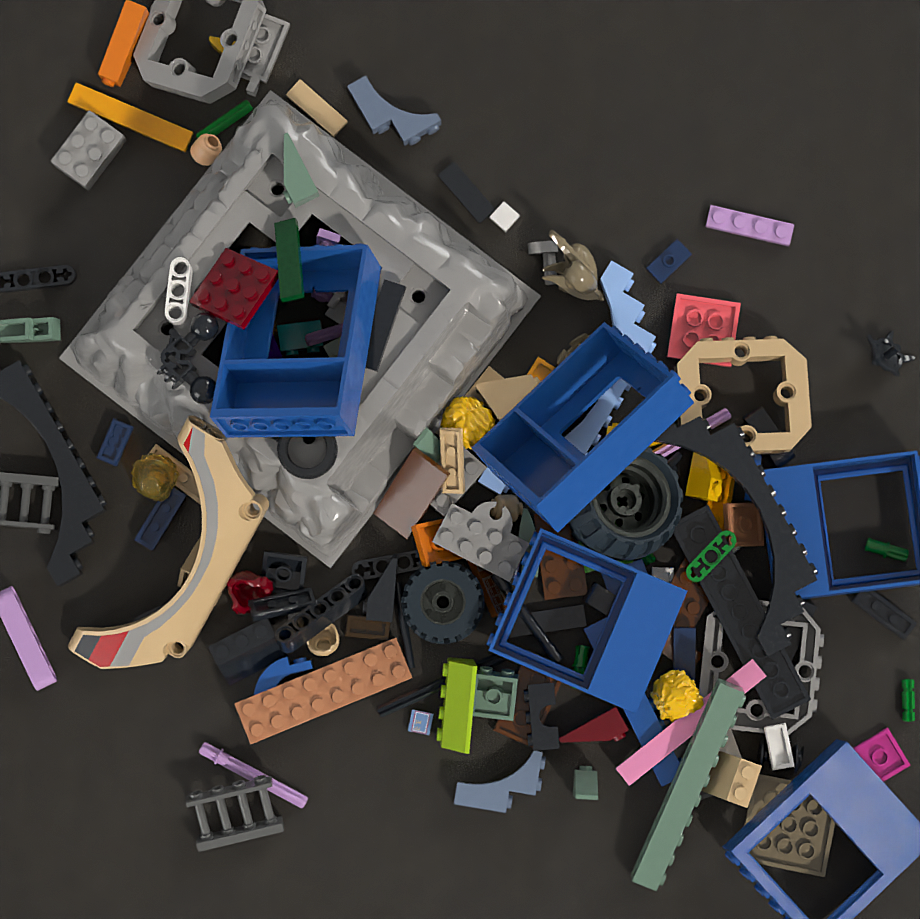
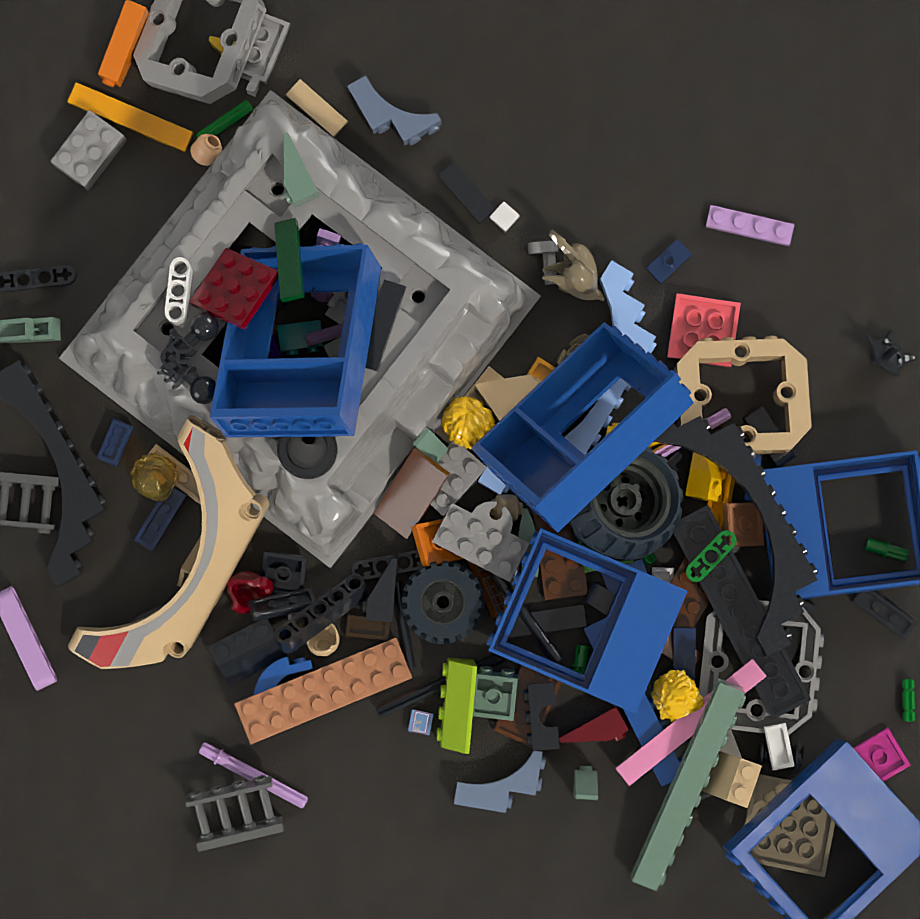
tan tile [440,428,465,494] -> none

